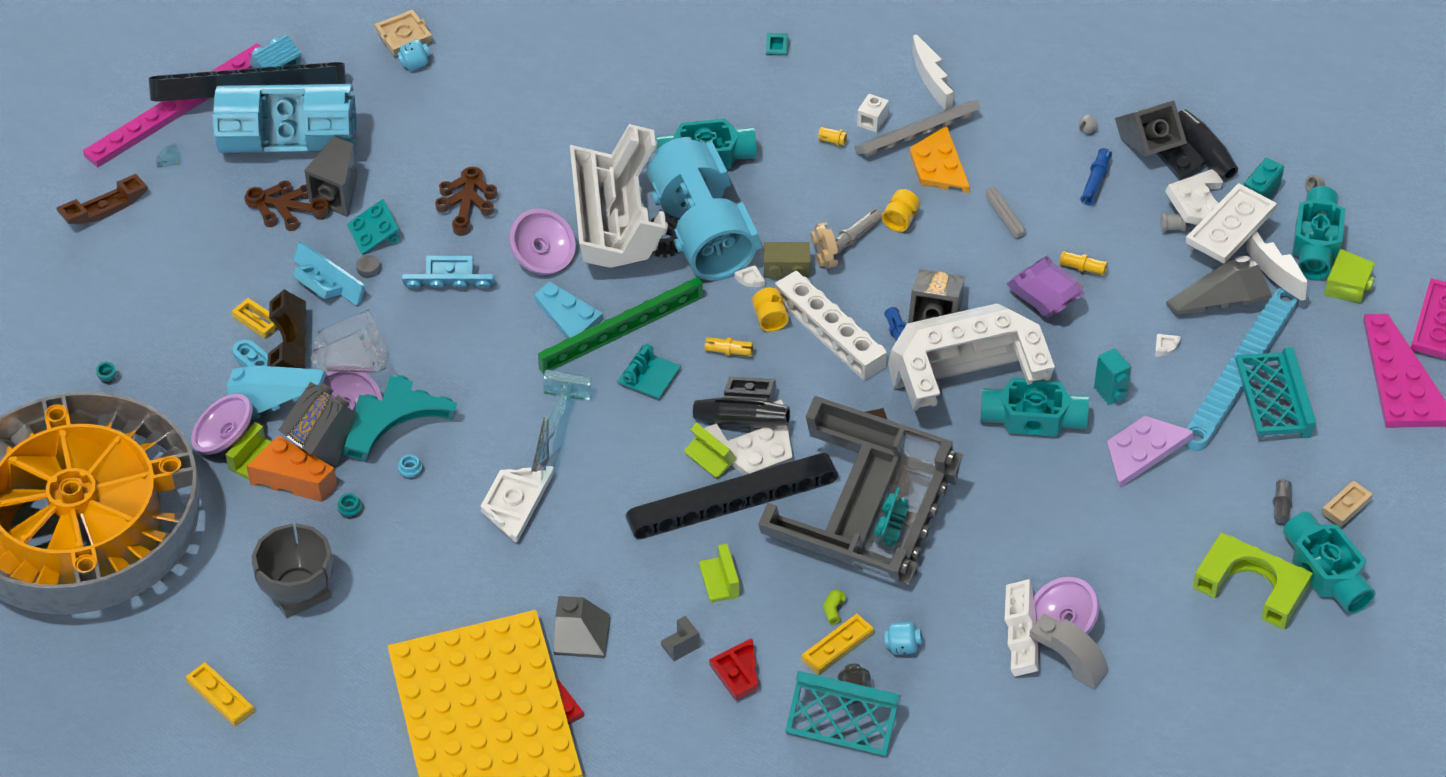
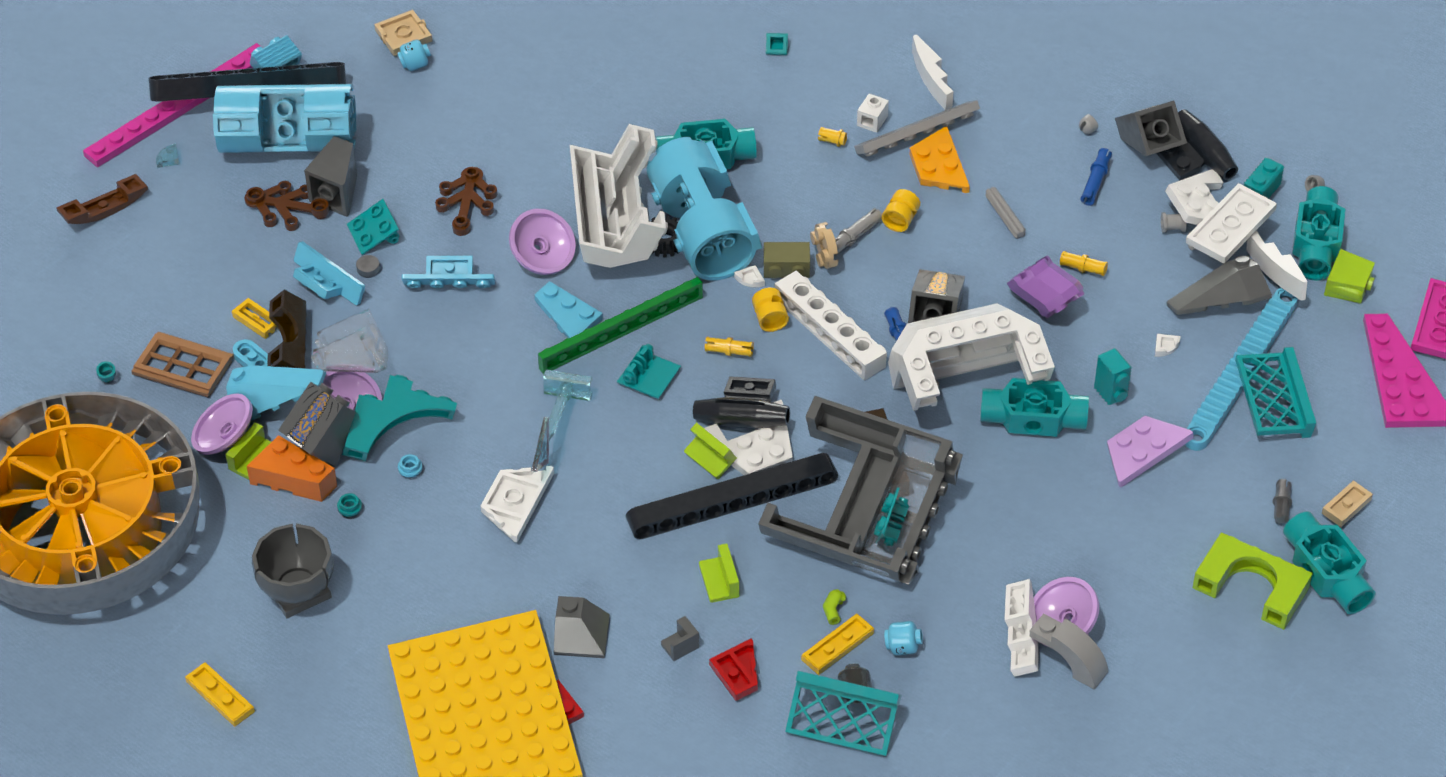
none -> medium nougat piece [131,332,234,397]

